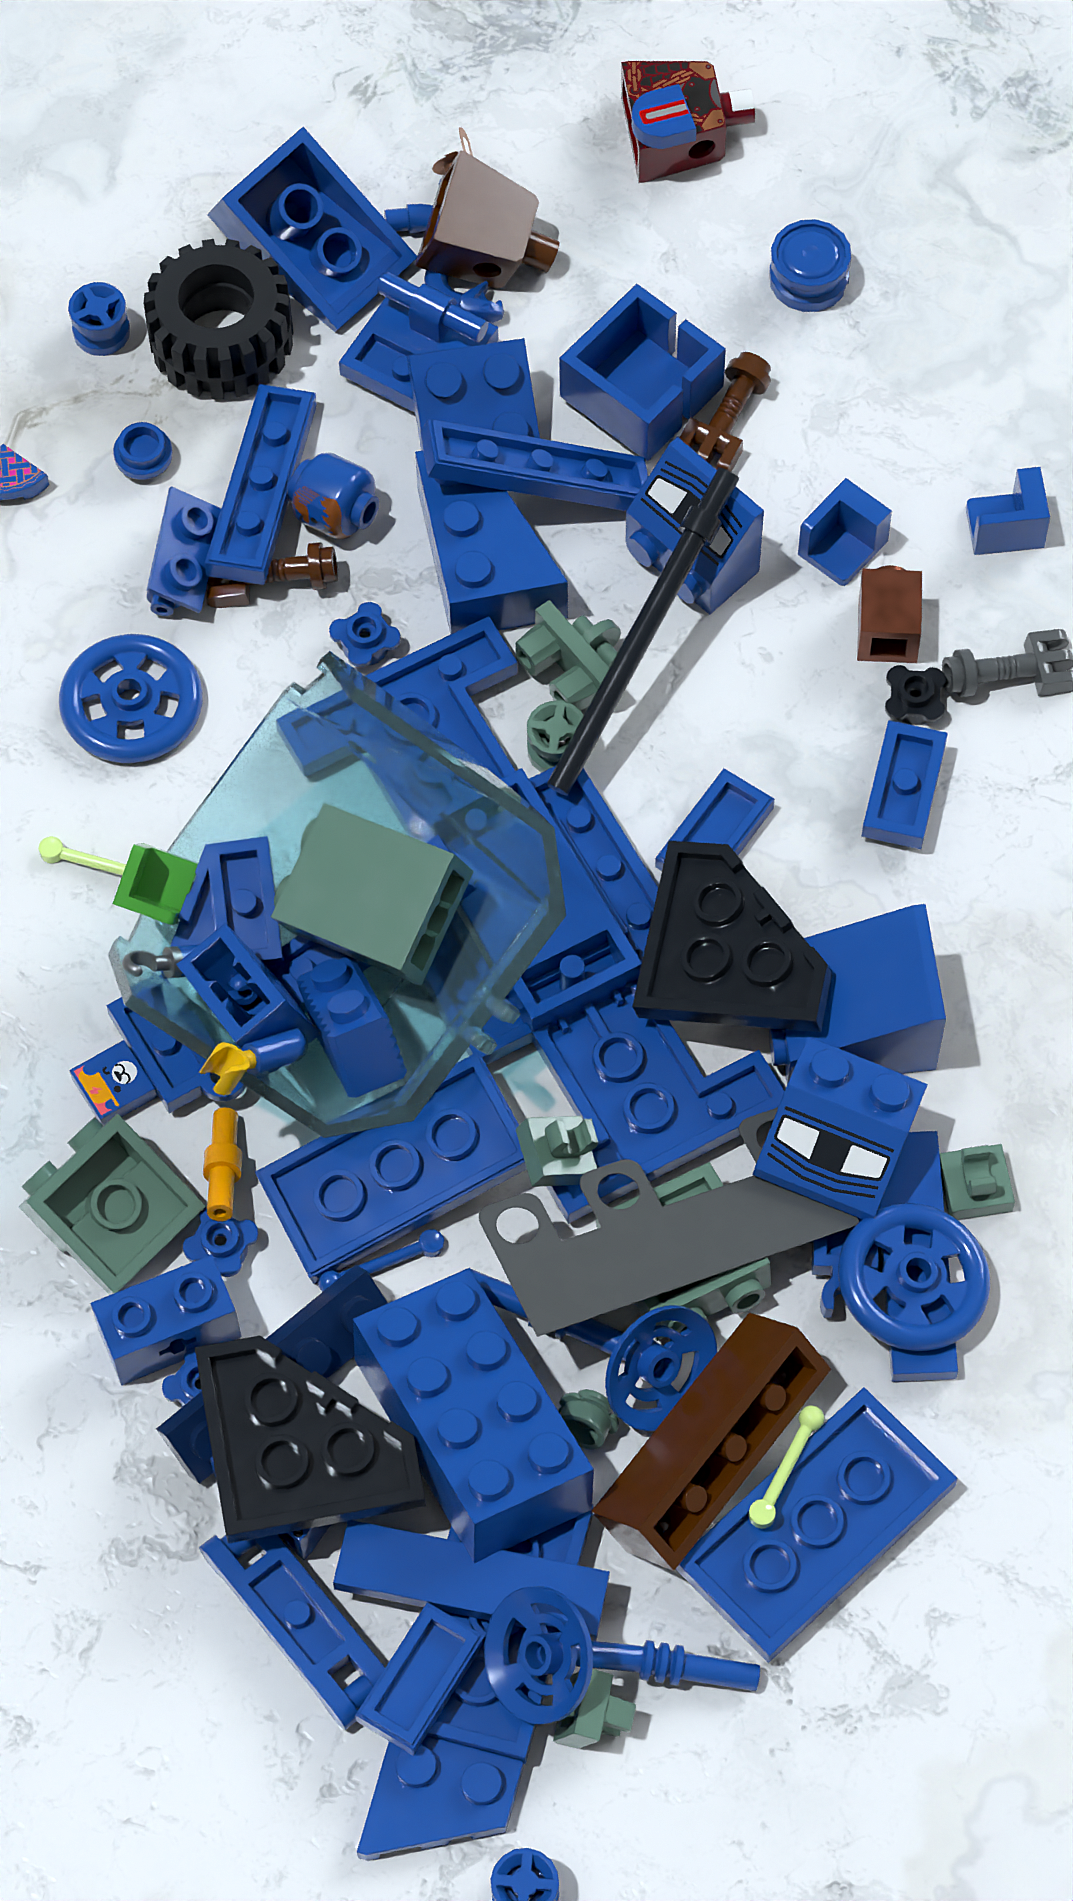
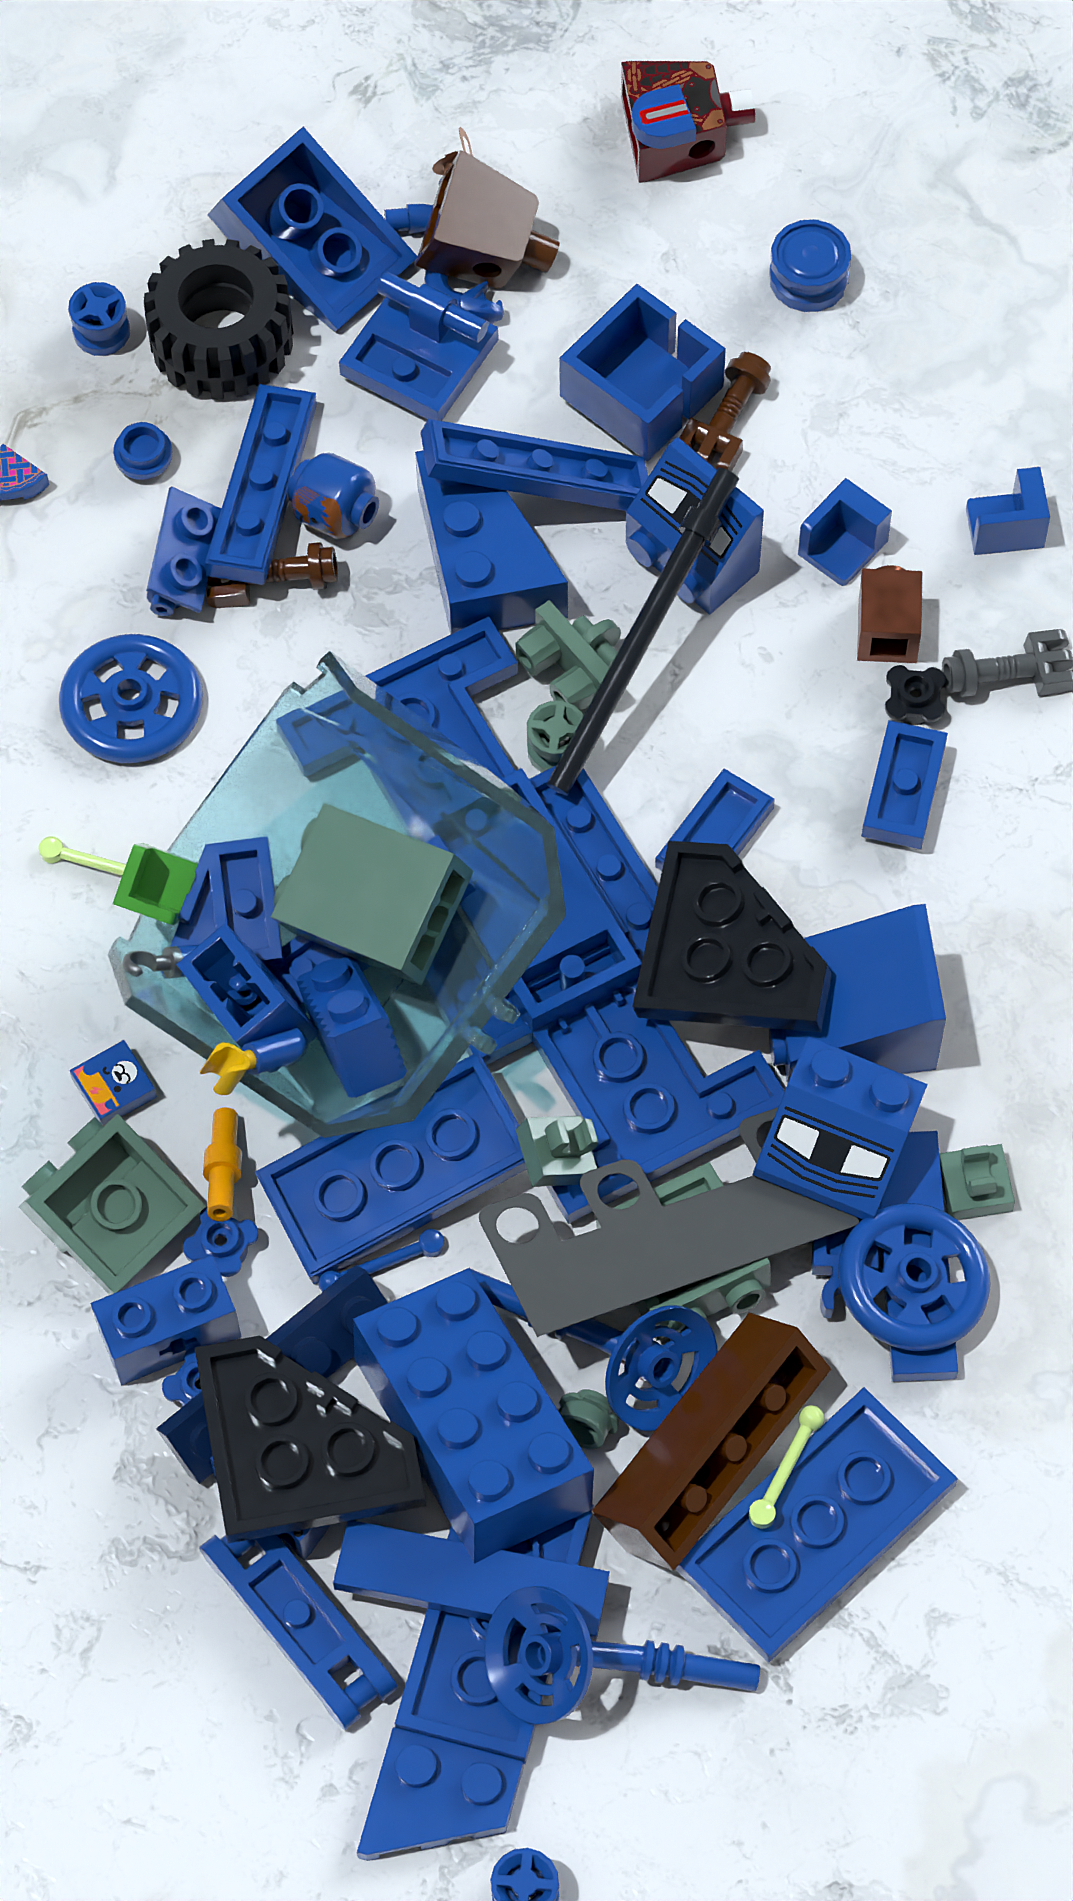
blue hinge [106,976,248,1113] -> none
blue plate [329,602,401,667] -> none
blue tile [355,1602,485,1756] -> none
blue plate [407,338,540,451] -> none
sand green tile [553,1669,636,1749] -> none

